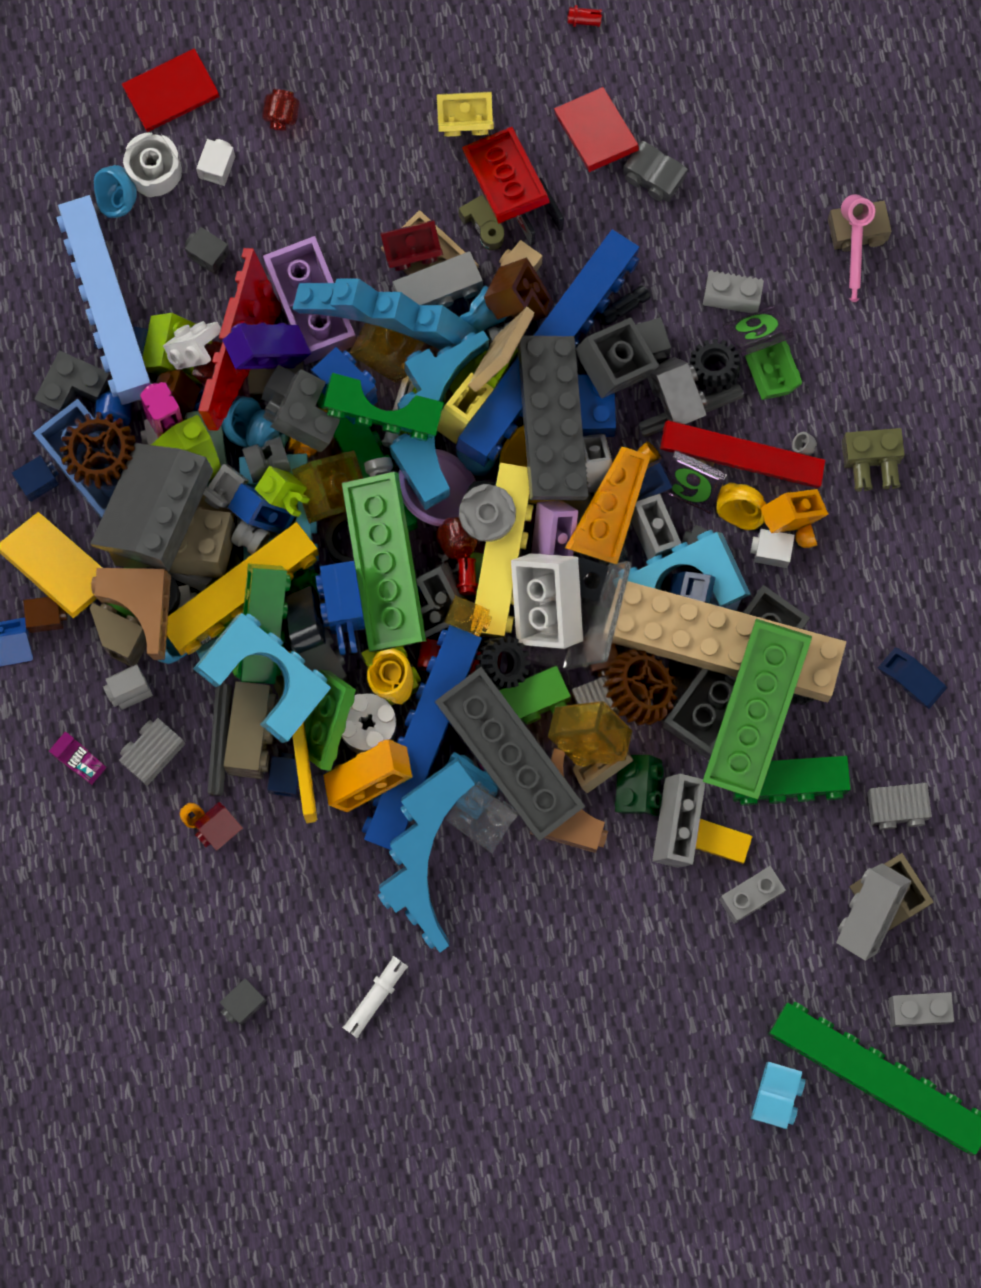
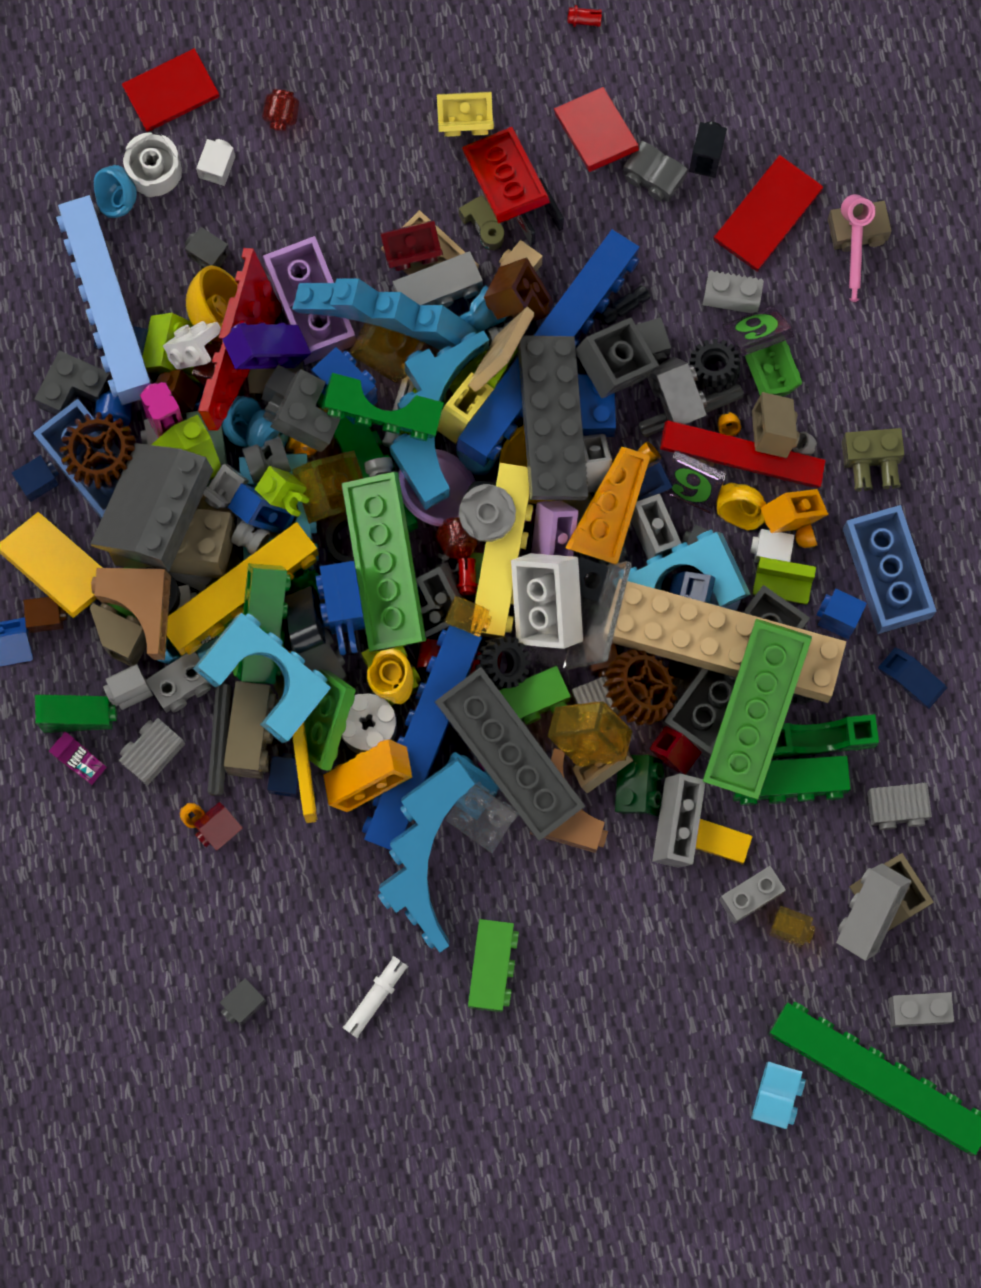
none -> green slope [35,695,117,733]
none -> light grey brick [145,652,211,713]
none -> yellow piece [186,265,237,344]
none -> bright green brick [468,919,519,1013]
none -> dark red brick [649,726,702,775]
none -> black brick [689,121,727,178]
none -> red tile [713,155,824,272]
none -> light orange hinge [718,412,741,436]
none -> dark tan brick [752,392,800,458]
none -> lime panel [753,557,816,605]
none -> clear yellow brick [768,906,816,948]
none -> green arch [772,714,879,759]
none -> blue brick [816,589,867,639]
none -> medium blue brick [843,505,936,634]

